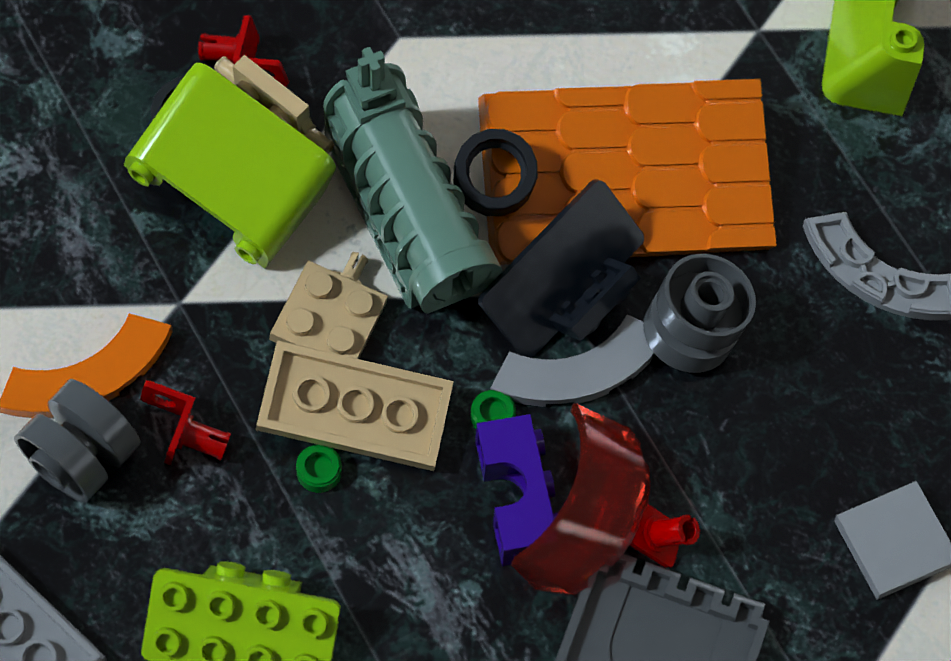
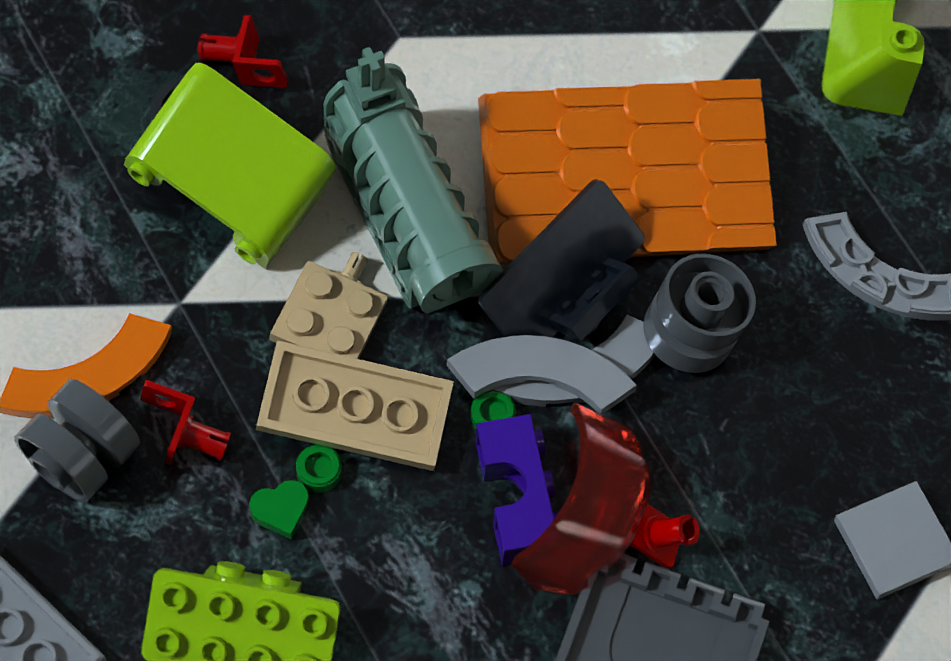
tan plate [214,55,334,154] -> none
black tyre [453,129,537,216] -> none
none -> green tile [249,480,309,539]
none -> light grey tile [447,335,637,416]

